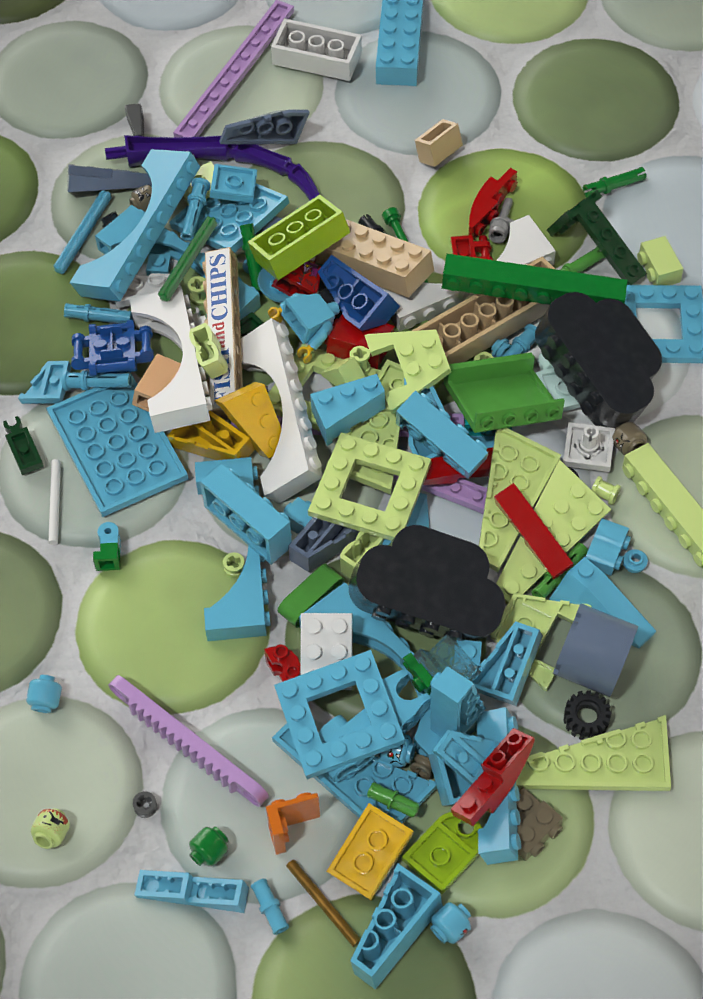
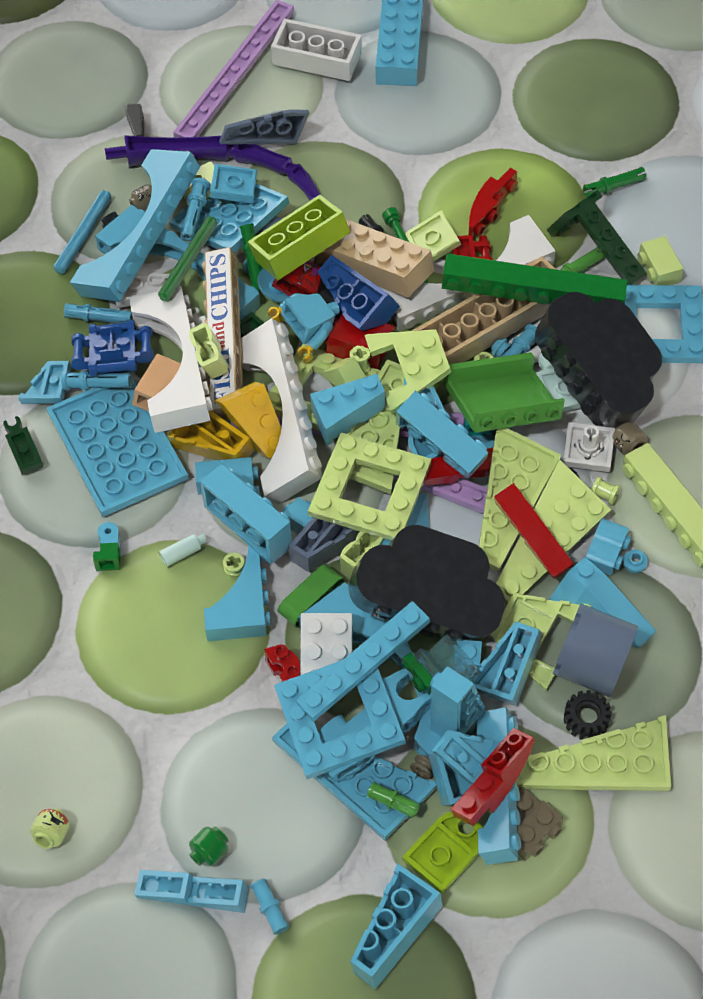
medium azure head [26,675,62,713] -> none
white bar [48,459,61,545] -> none
sand blue wedge [67,164,152,192] -> none
lavender gear [108,675,269,807] -> none
dark grey bush [132,791,157,818] -> none
medium azure plate [146,253,171,276] -> none
yellowish green bush [188,276,206,305] -> none
orange bracket [266,792,320,855] -> none
pearl gold bar [286,859,361,947] -> none
yellow tile [326,803,414,901] -> none
medium azure head [379,734,416,768] -> none
tan brick [415,119,463,167] -> none
medium azure head [430,902,471,944] -> none
light grey piece [488,198,515,243] -> none
bright green pin [531,543,588,598] -> none
none -> light aqua cylinder [159,533,207,567]
none -> medium azure plate [296,601,430,722]
none -> yellowish green plate [405,210,462,262]

